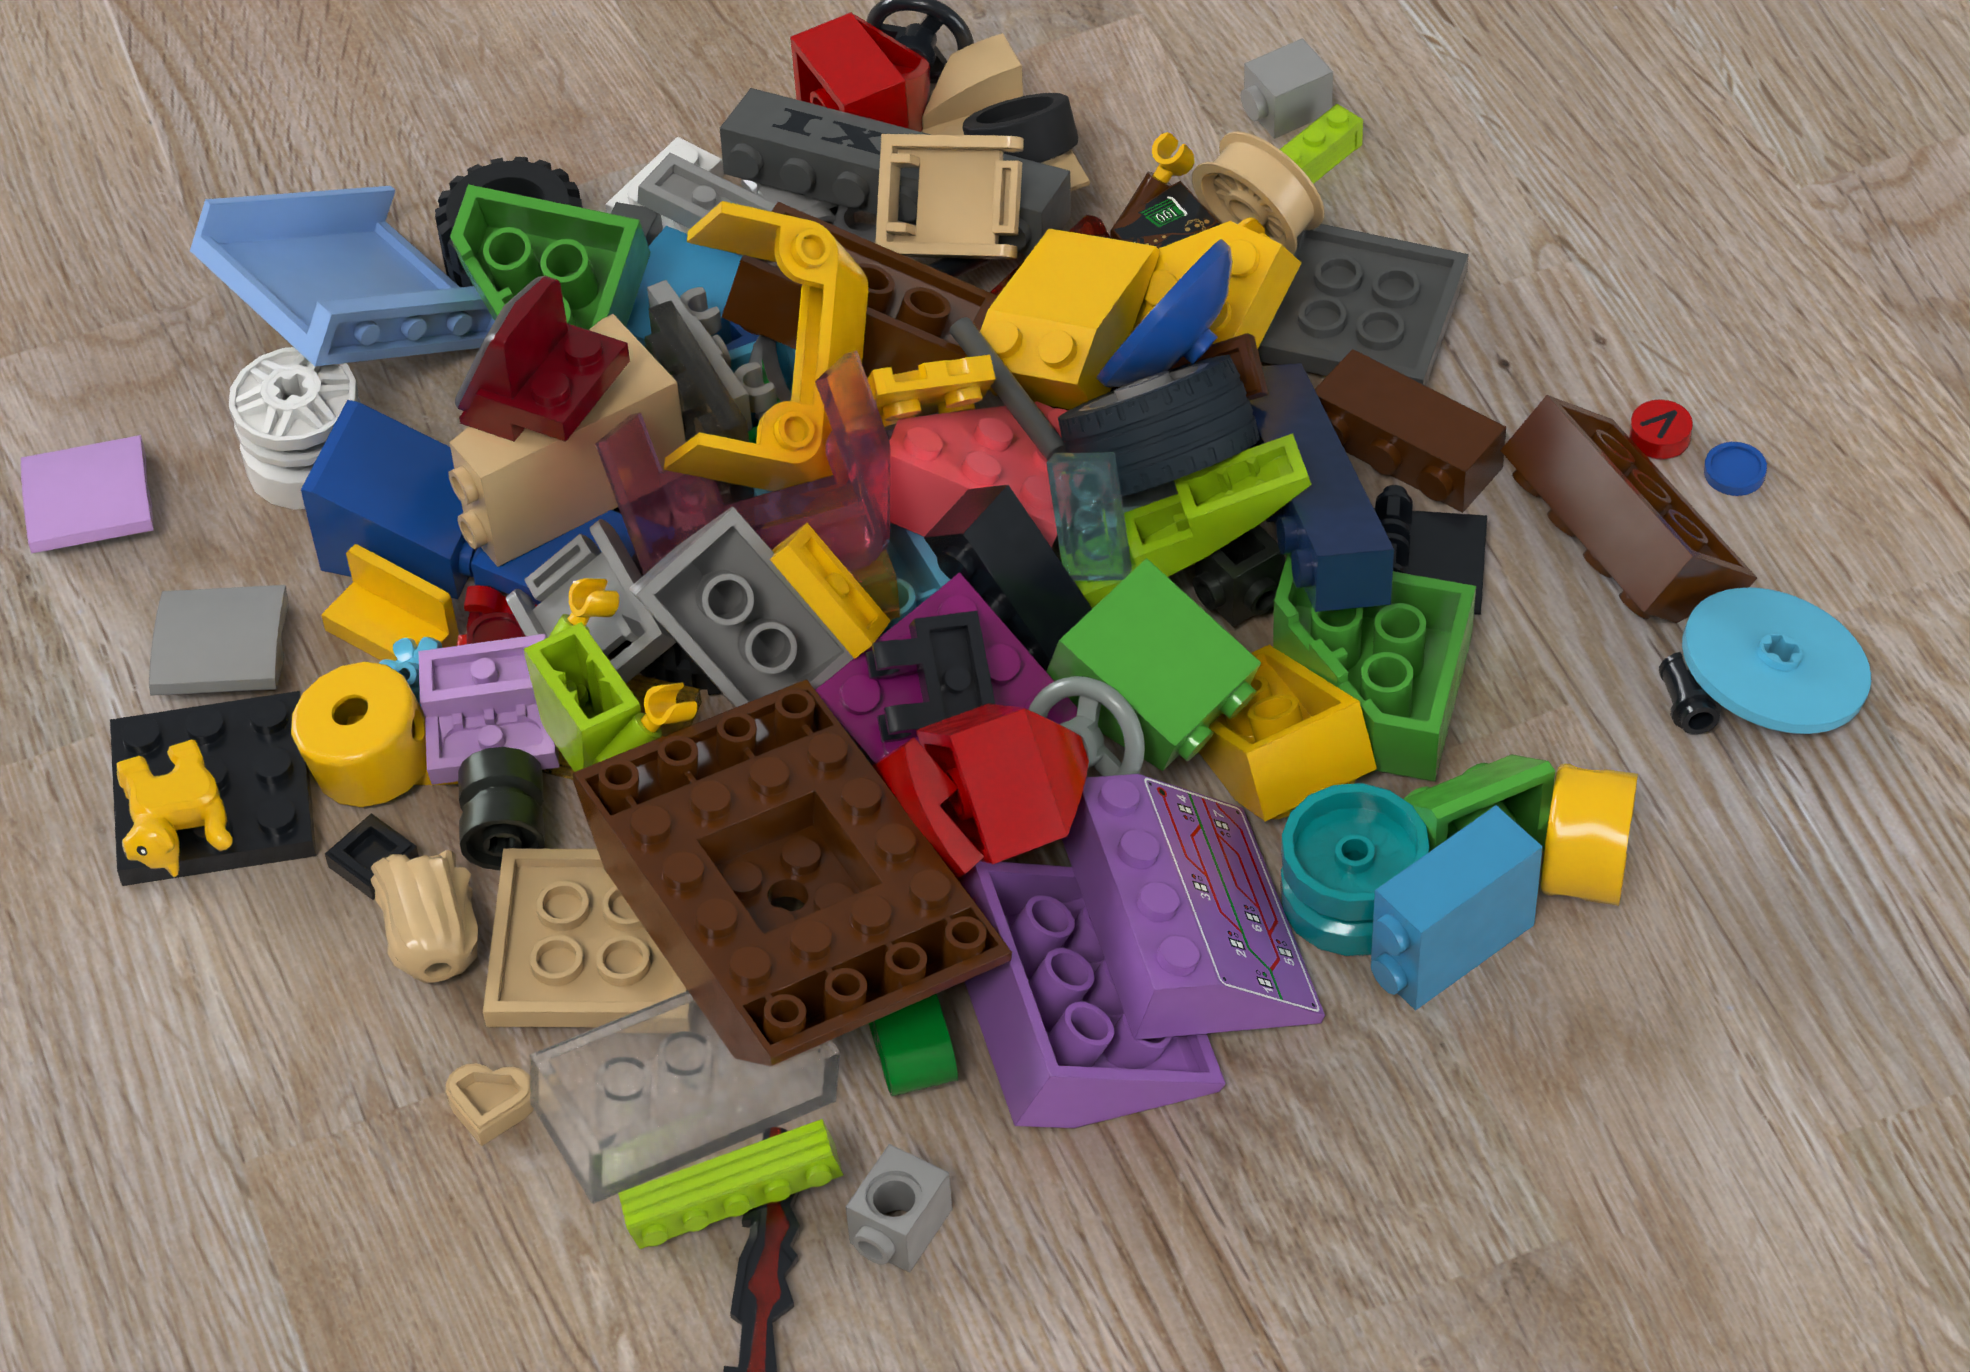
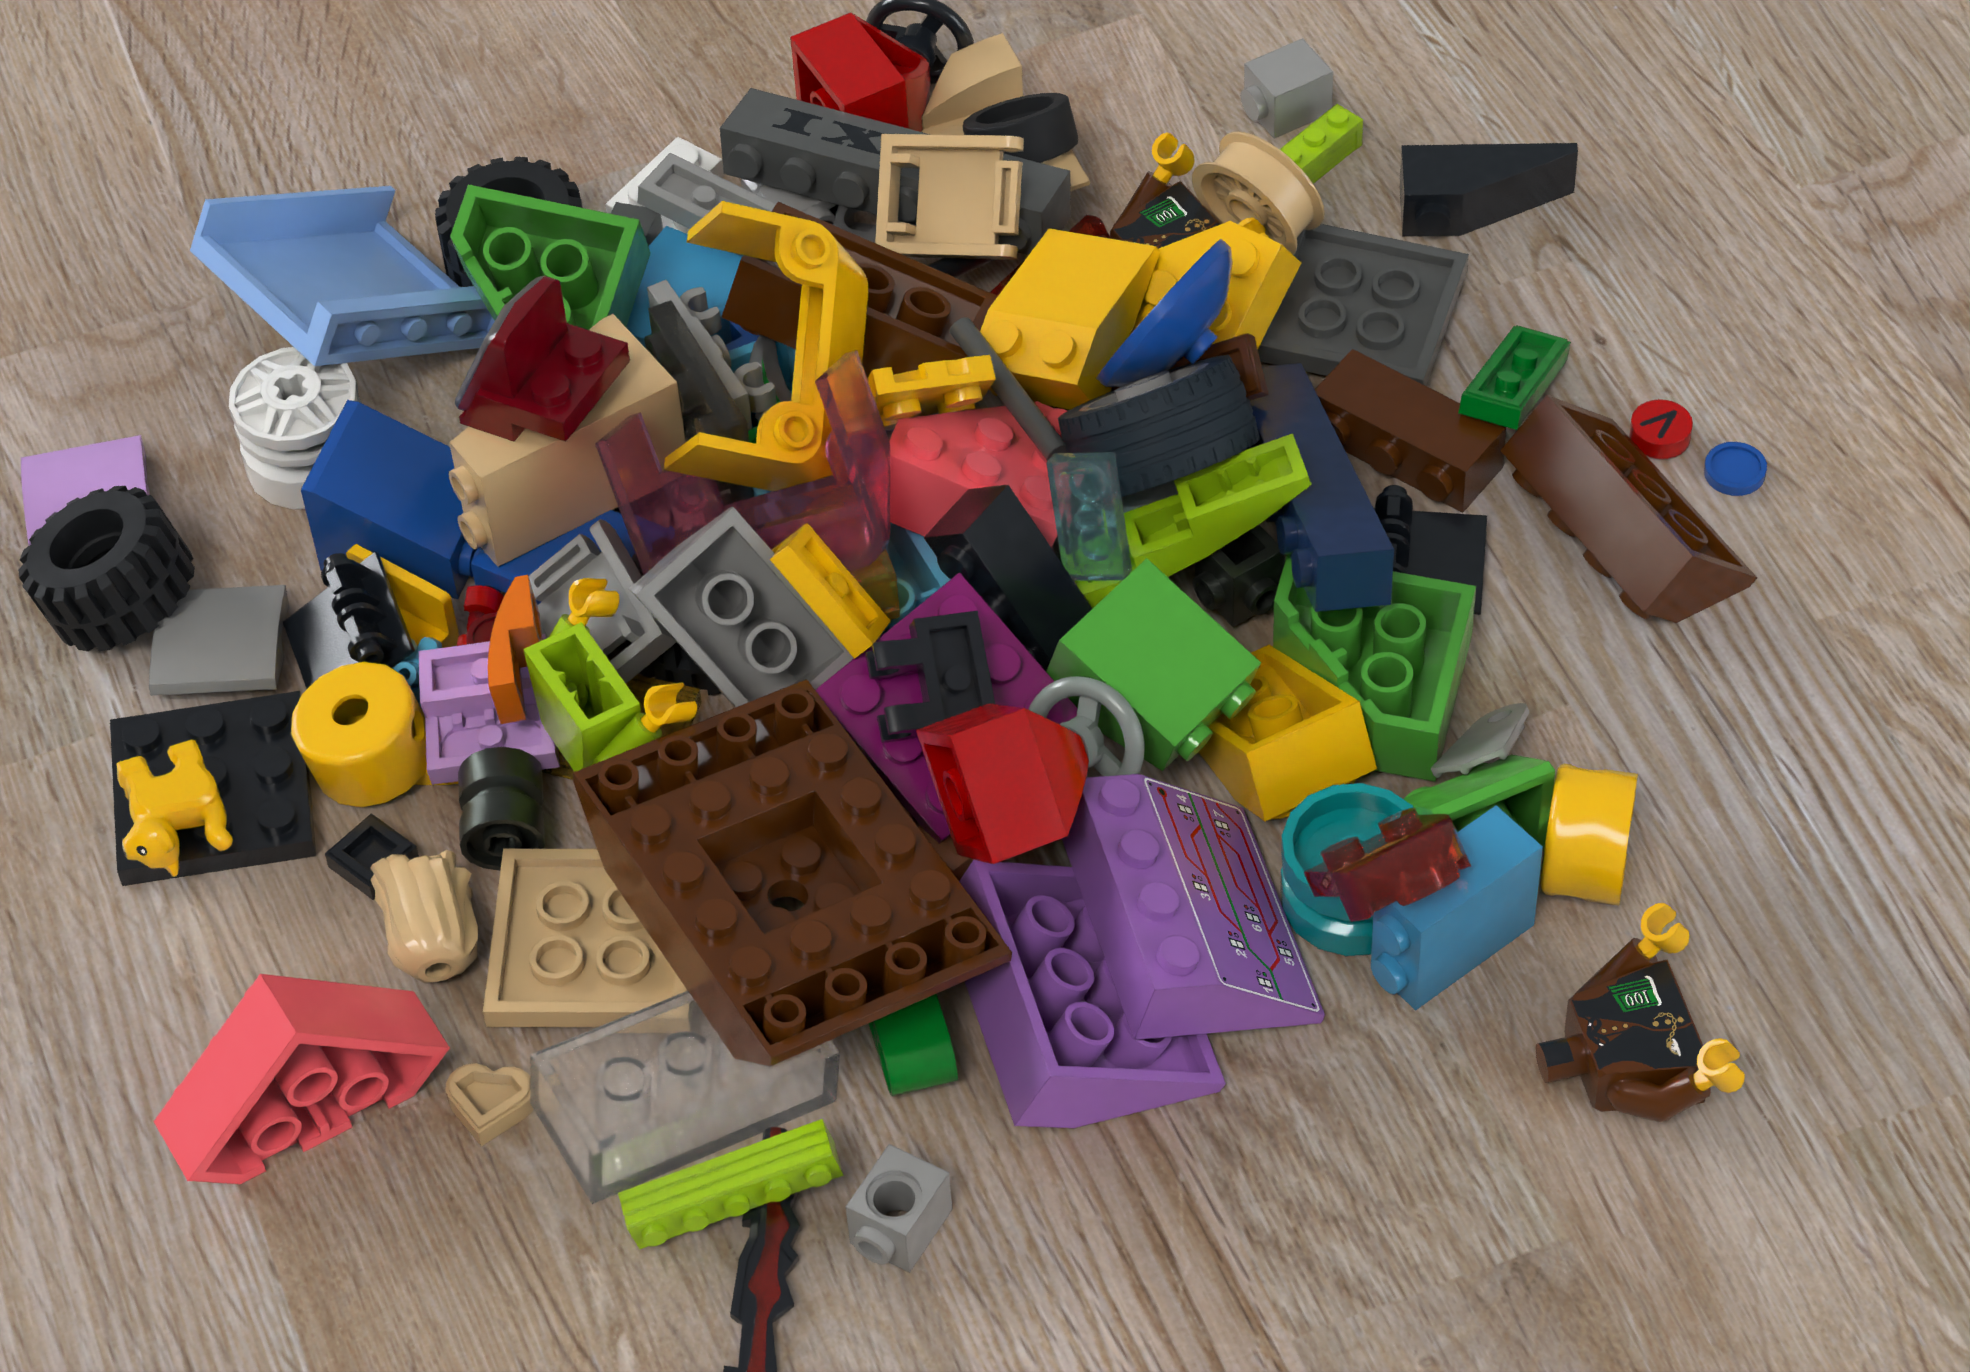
red slope [873,738,984,878] -> none
black pin [1659,652,1722,735] -> none
medium azure piece [1682,587,1871,734] -> none
none -> black tyre [18,486,195,651]
none -> coral brick [153,974,450,1184]
none -> black hinge [283,552,415,689]
none -> orange slope [488,575,543,724]
none -> clear red slope [1304,808,1472,922]
none -> black slope [1399,143,1578,237]
none -> light grey piece [1431,703,1529,778]
none -> green tile [1458,325,1571,430]
none -> torso [1536,903,1745,1122]

